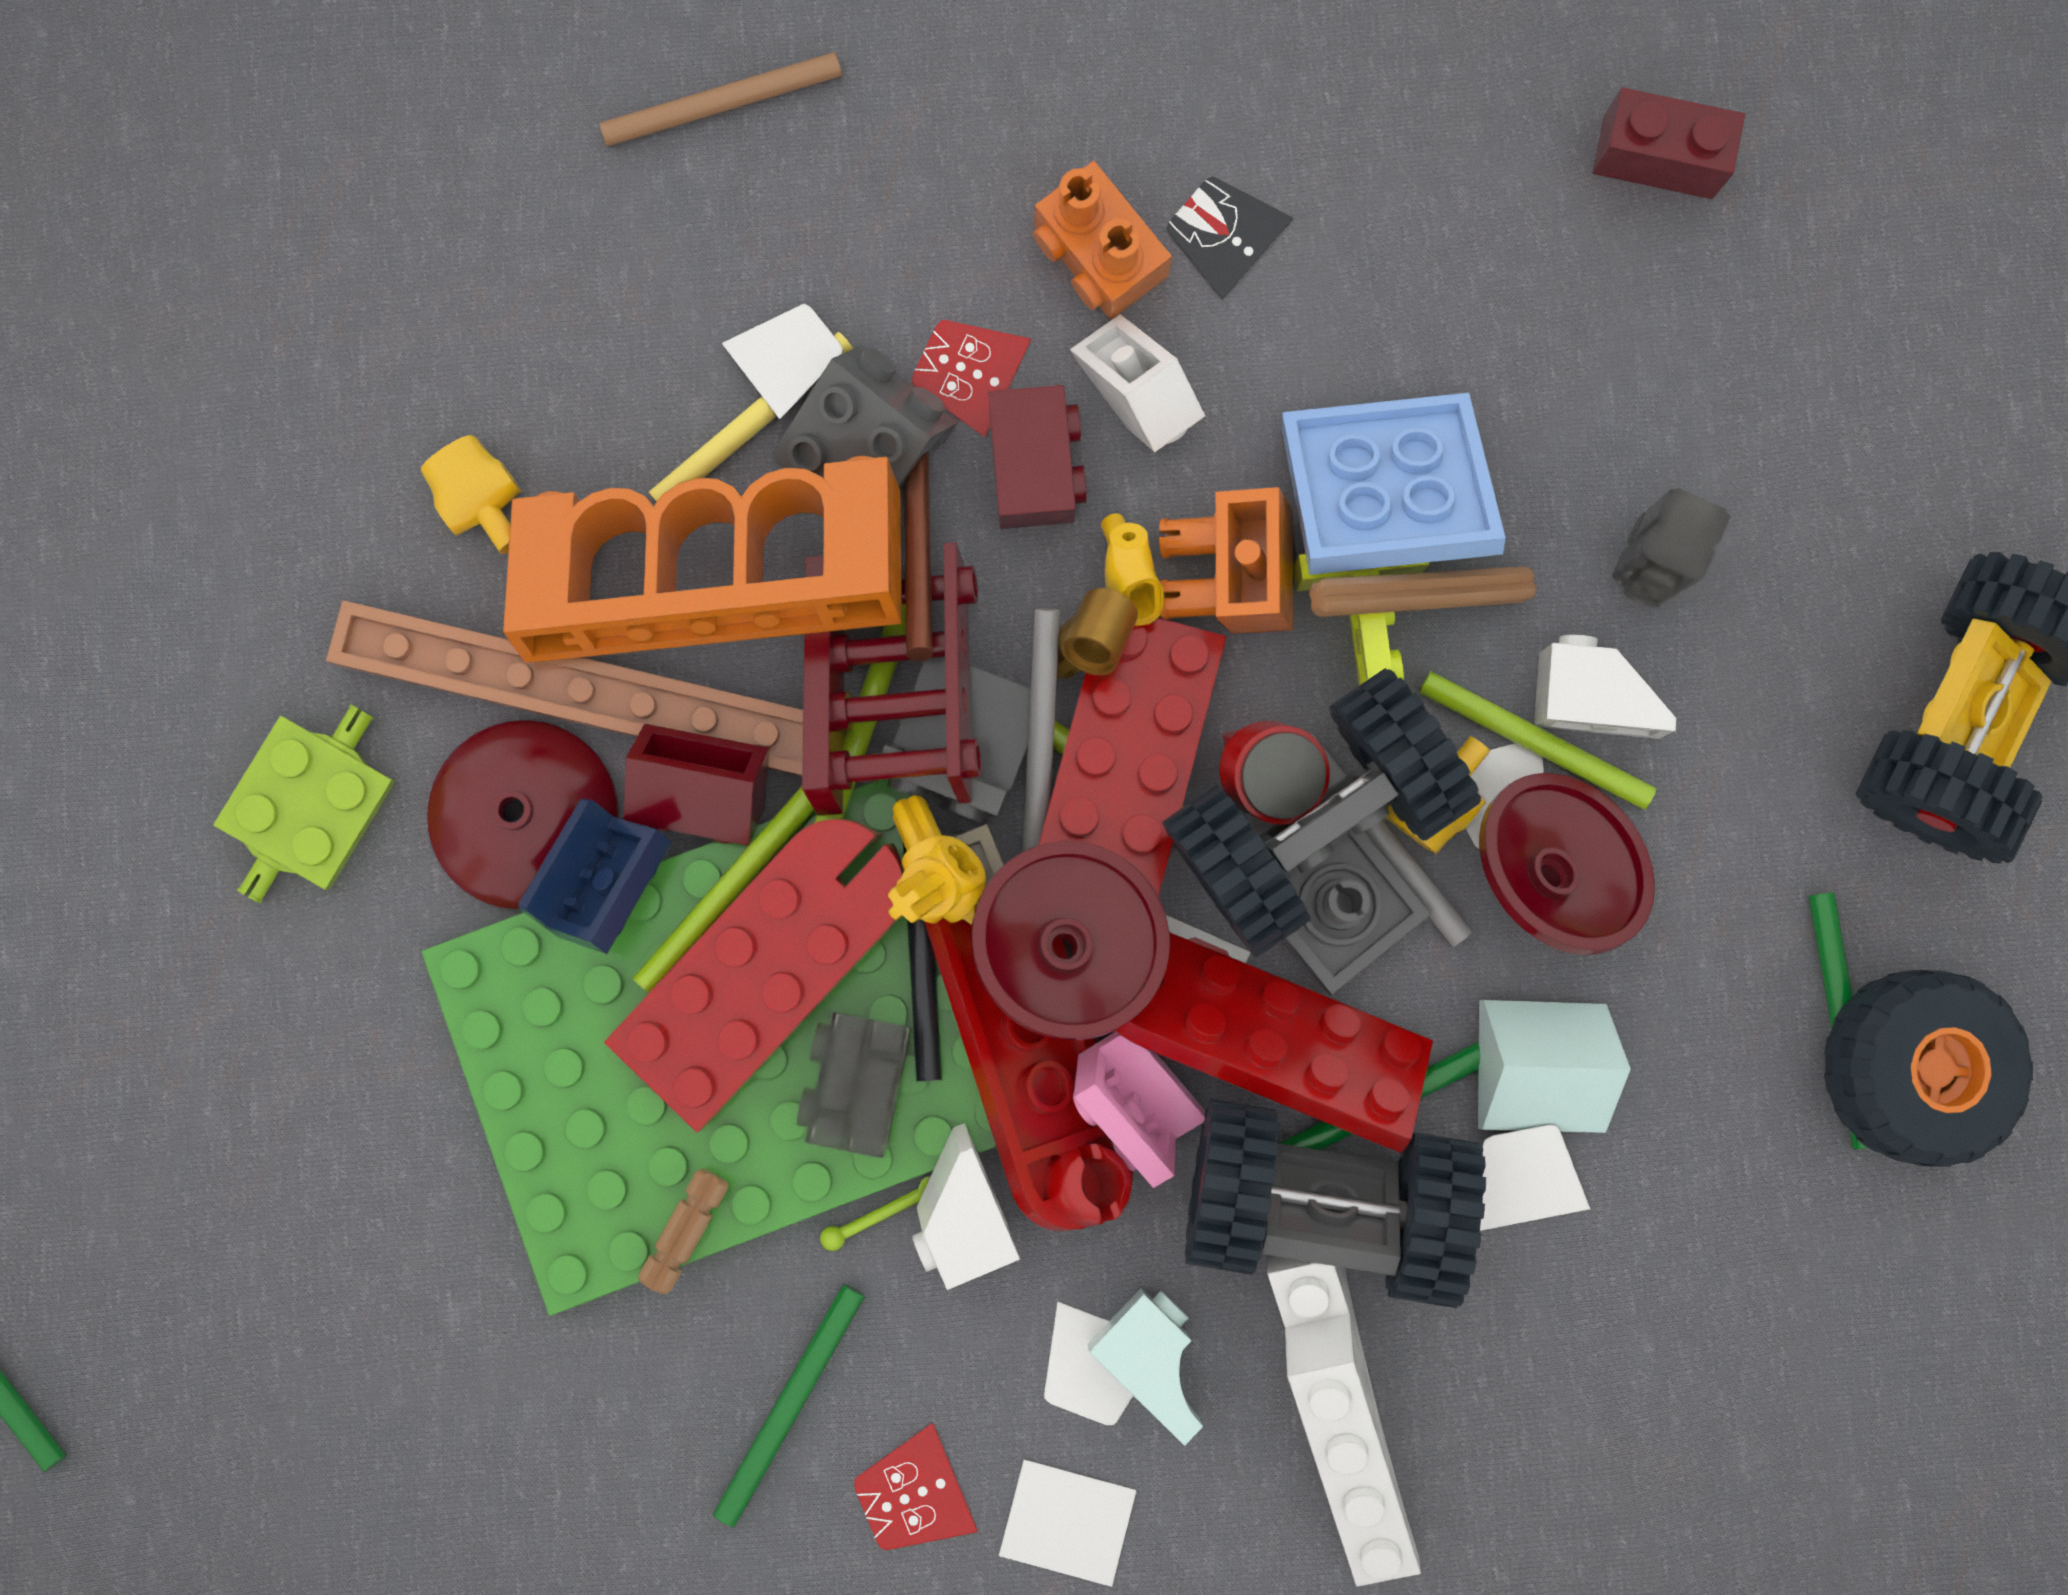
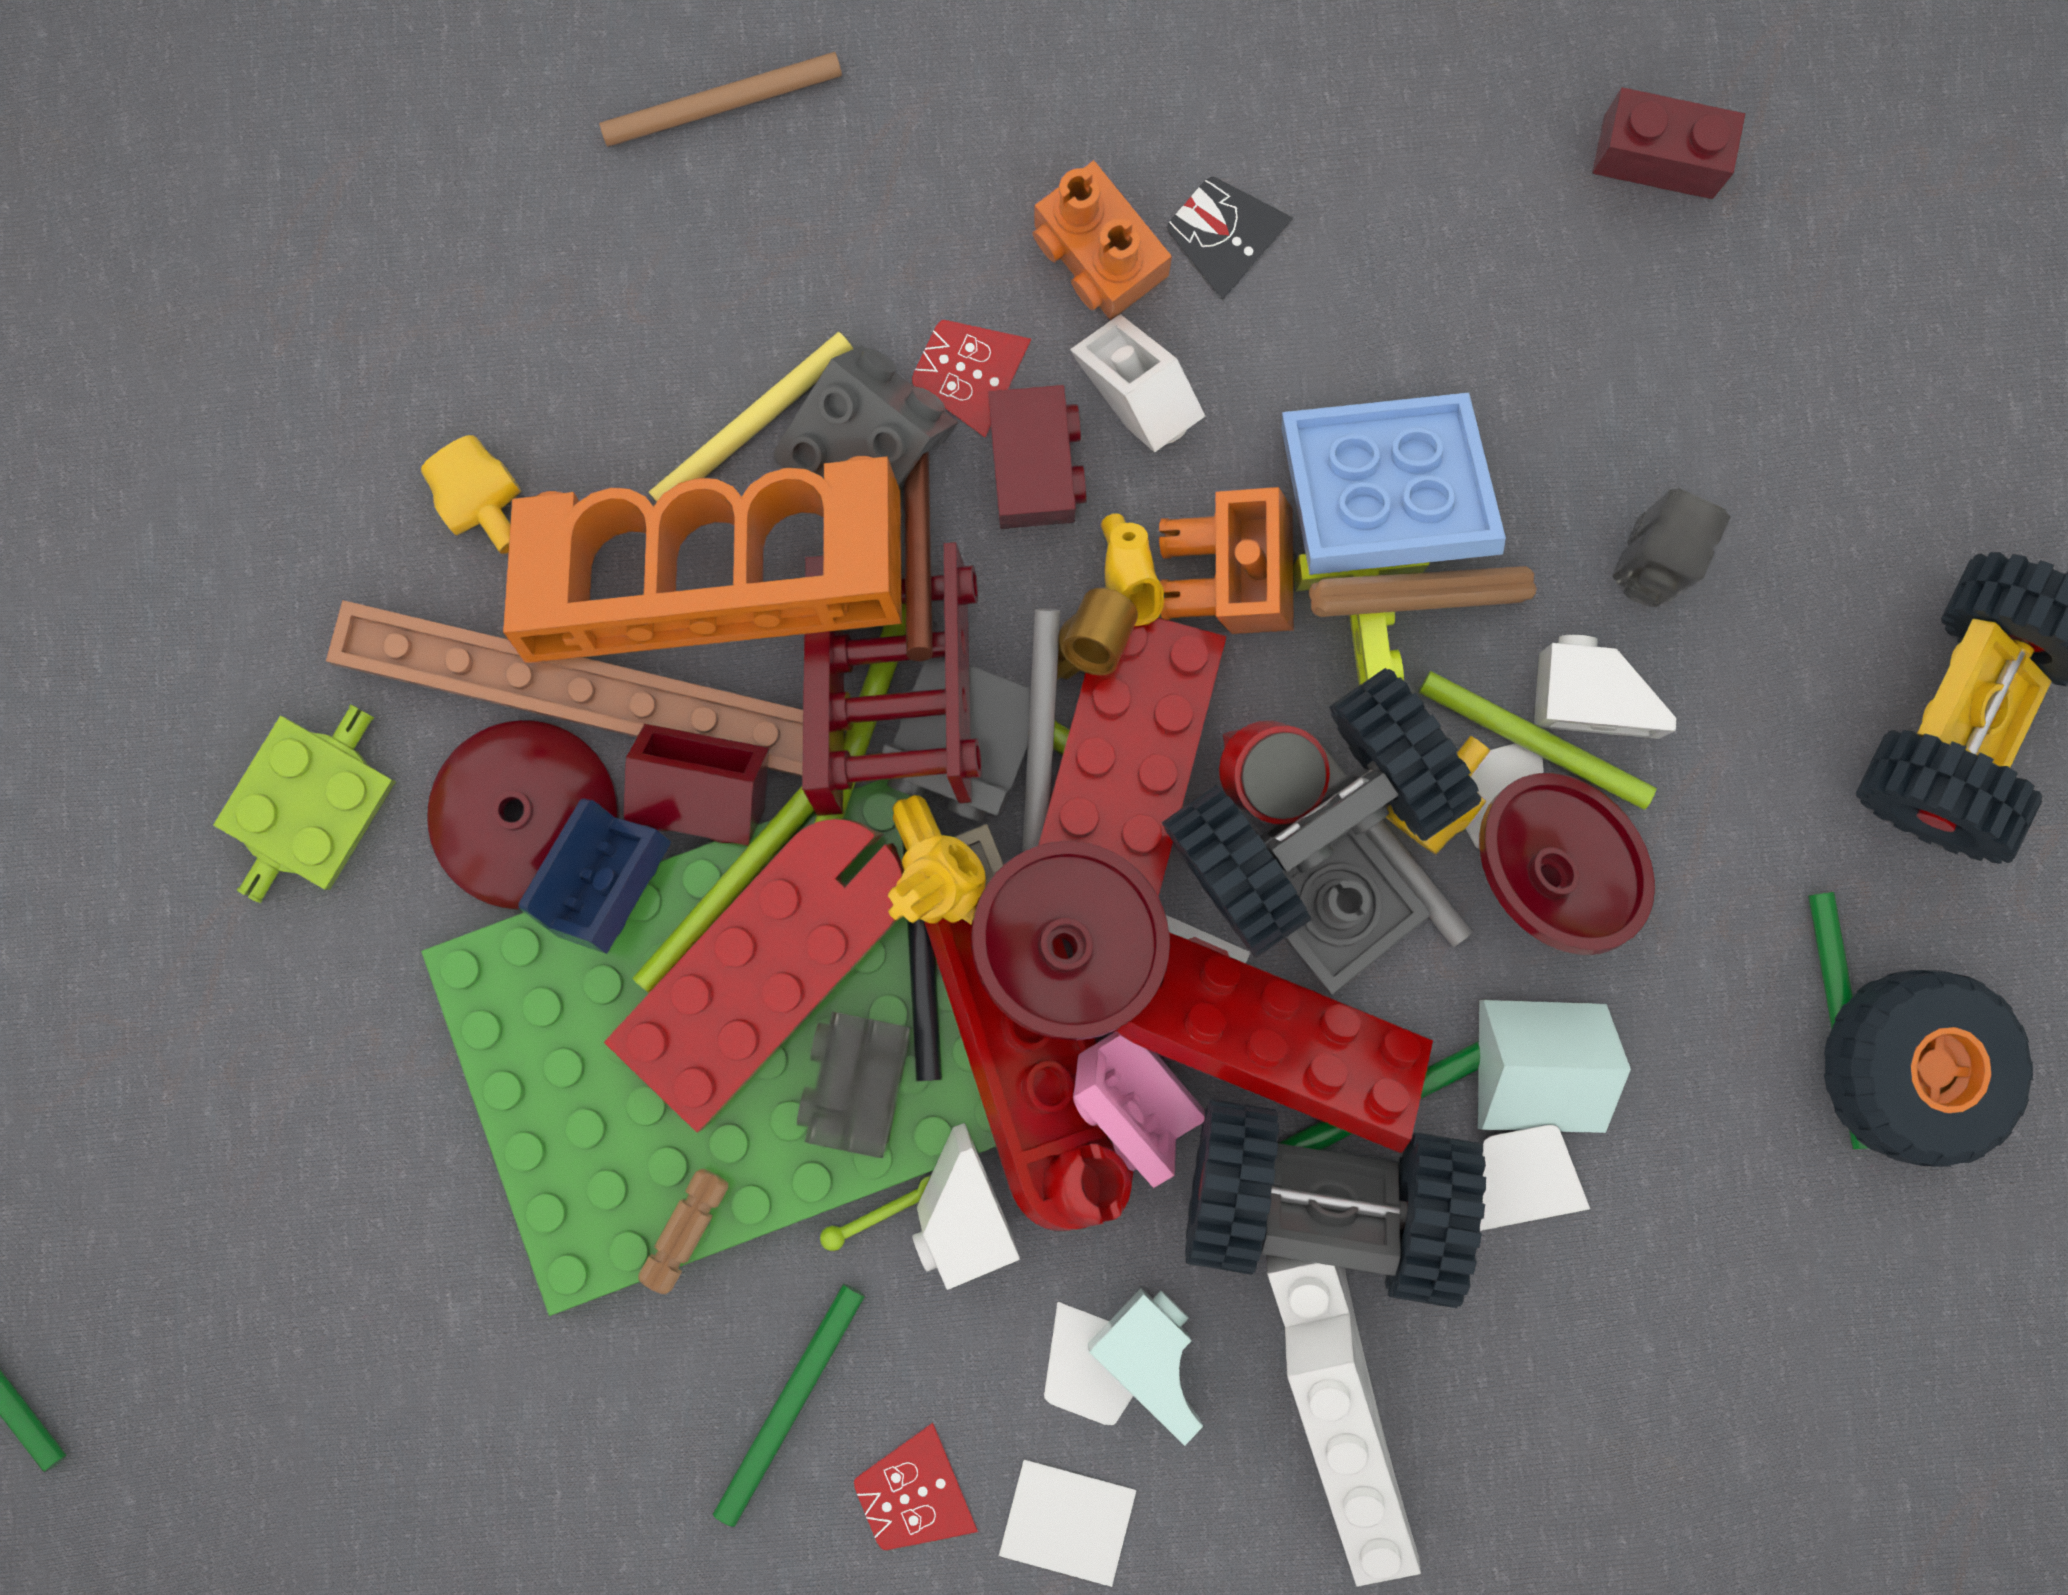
white sticker [722,304,843,419] -> none

